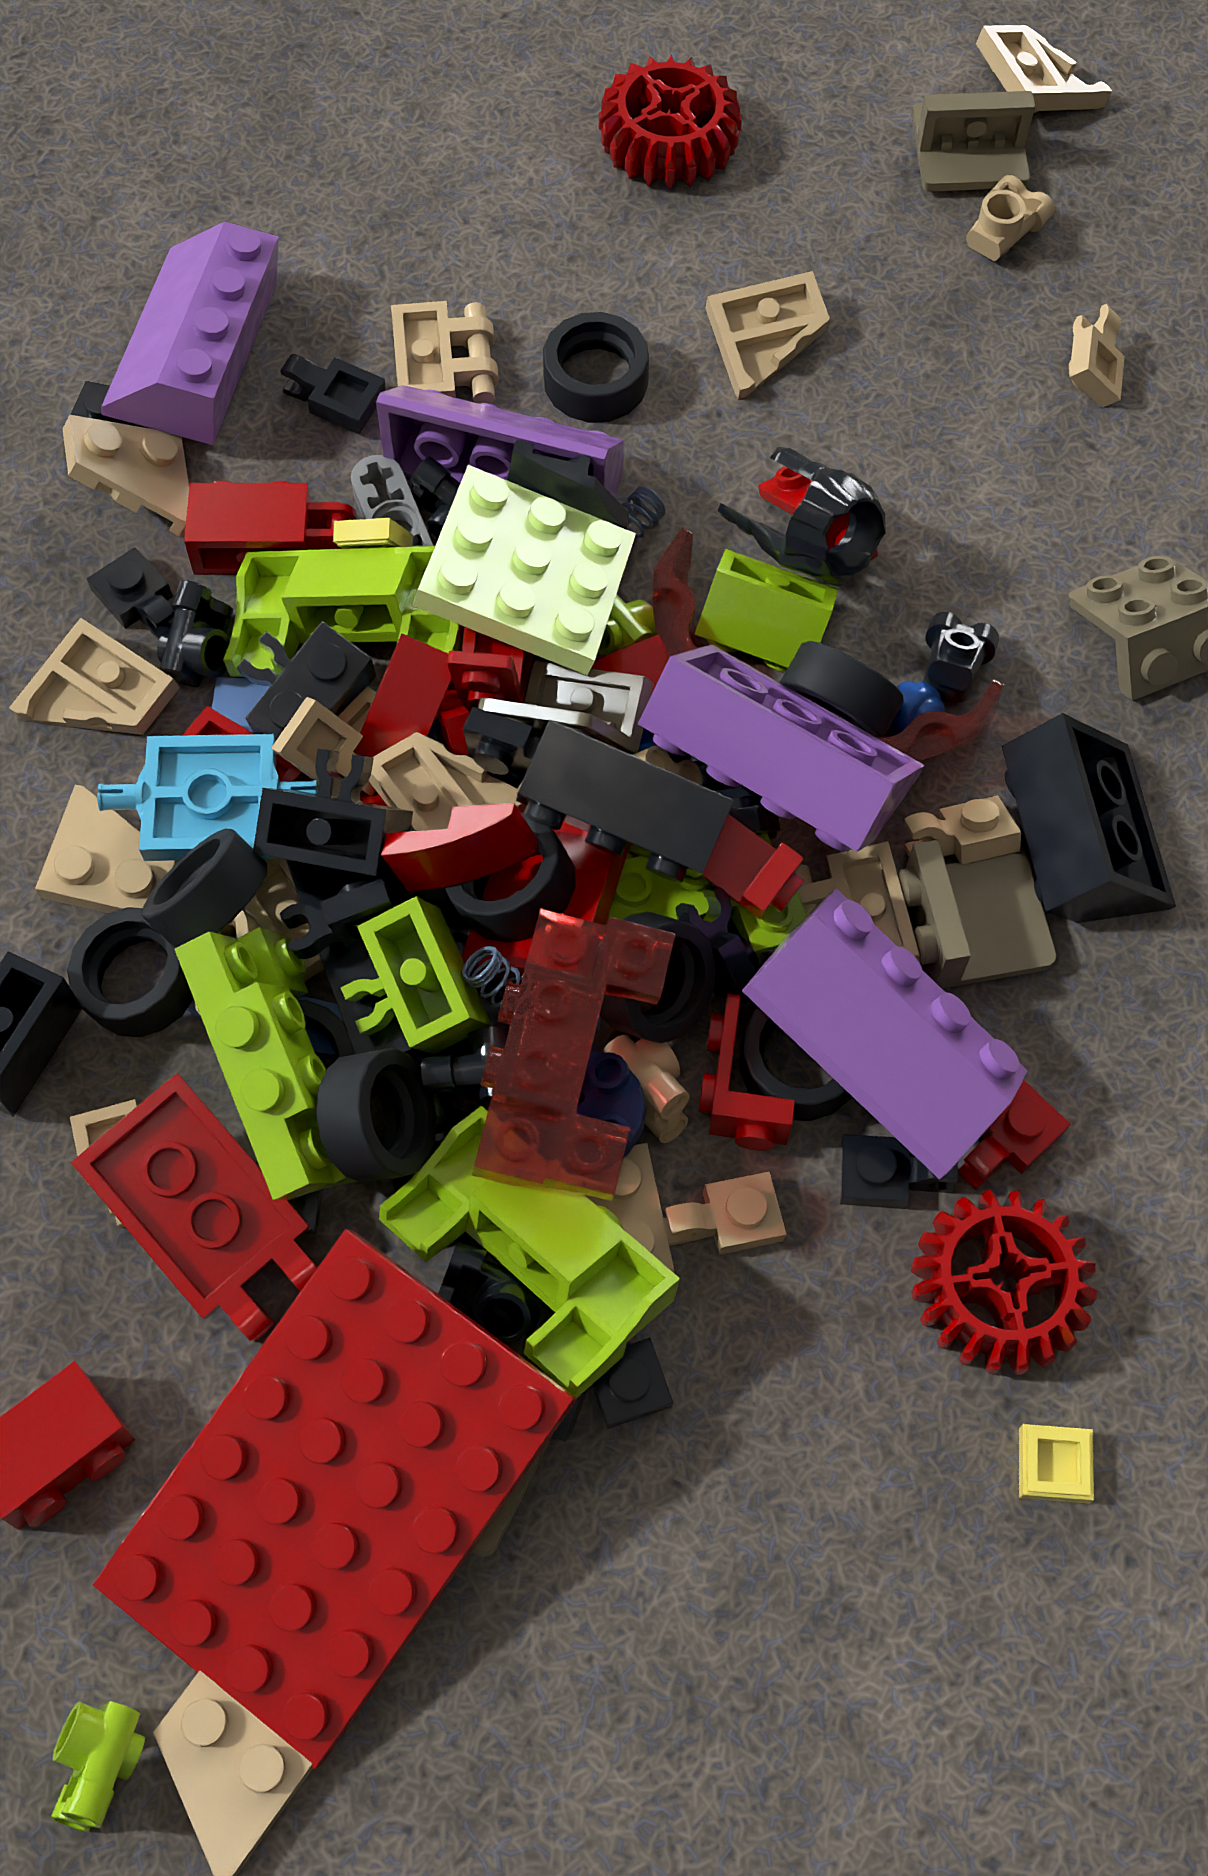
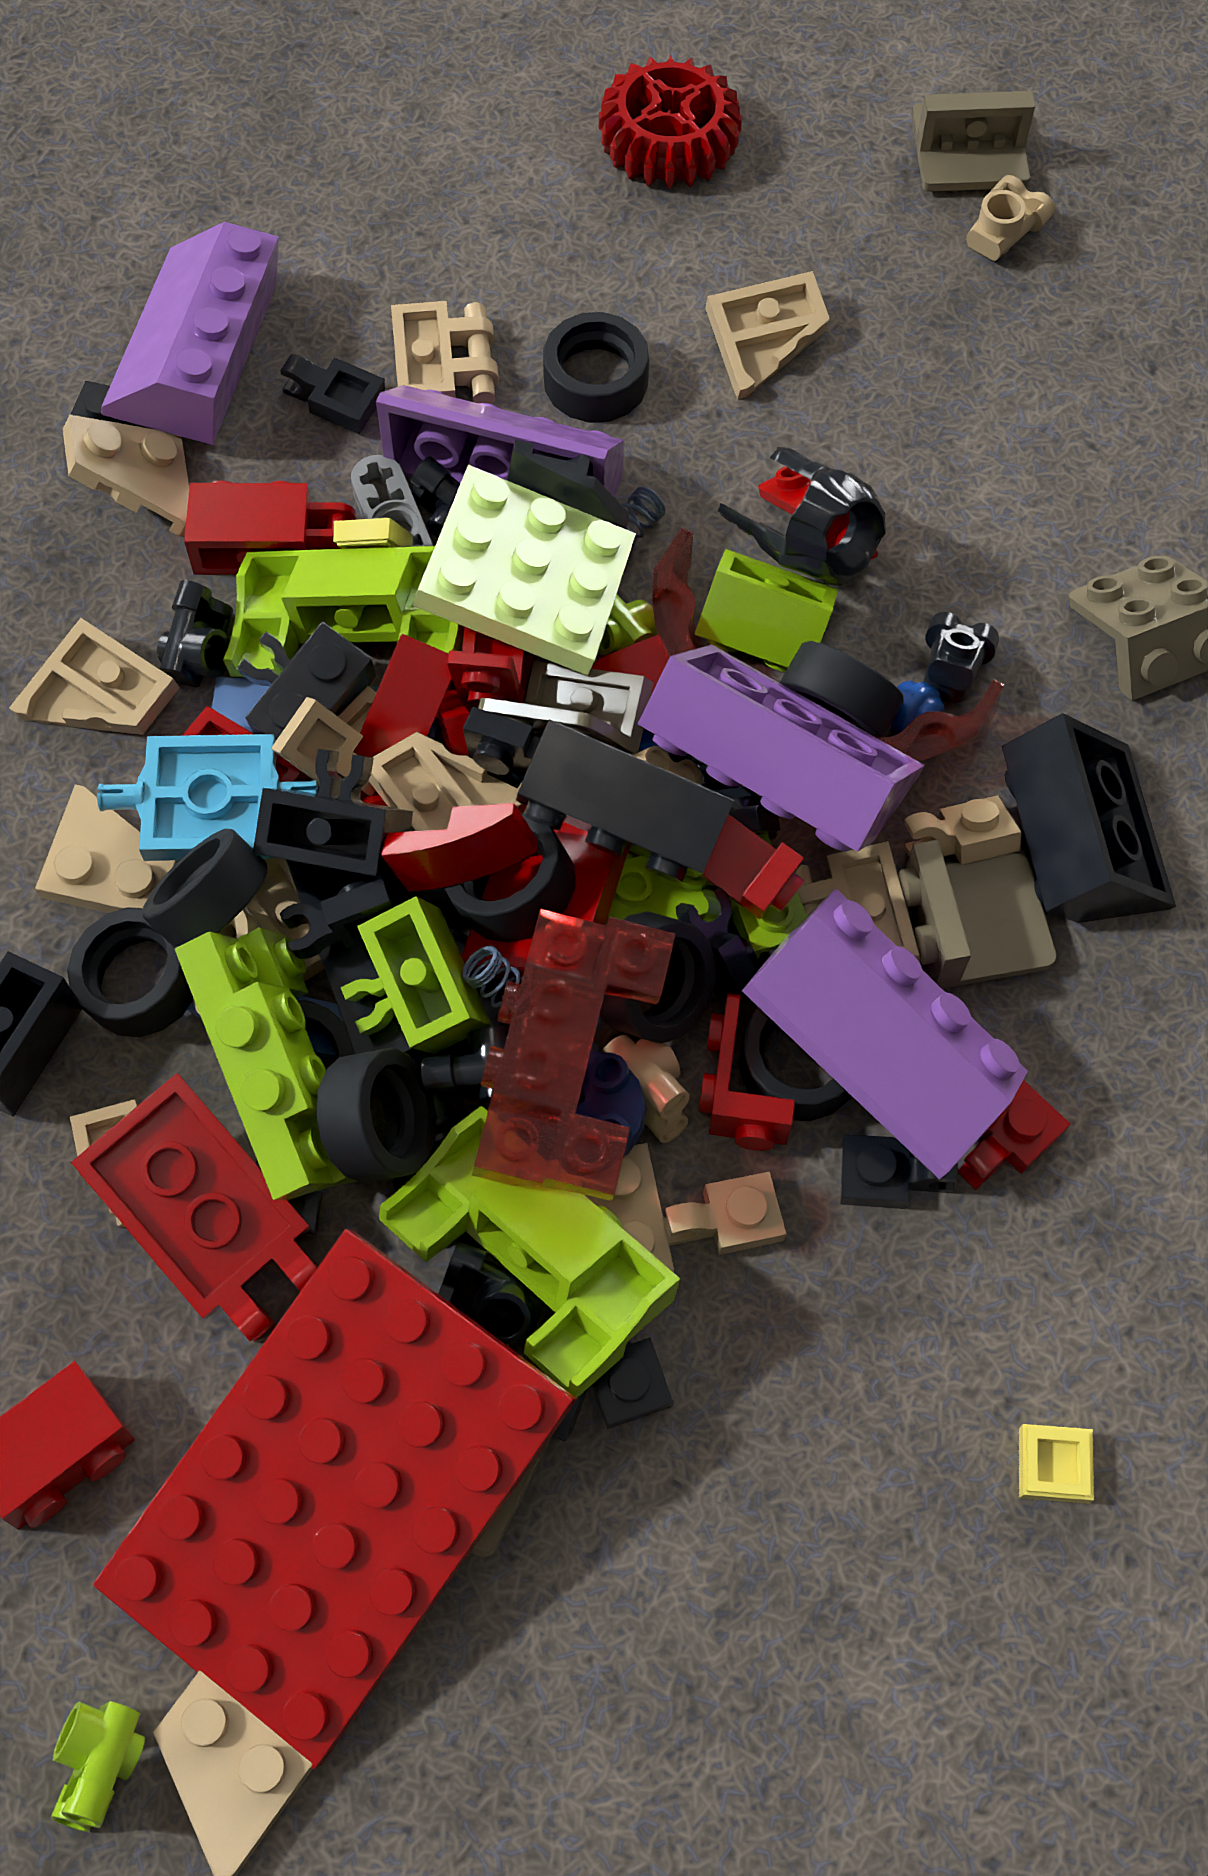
black plate [87,547,175,640] -> none
red gear [911,1189,1098,1375] -> none
tan wing [976,25,1112,113] -> none
tan plate [1069,304,1125,407] -> none

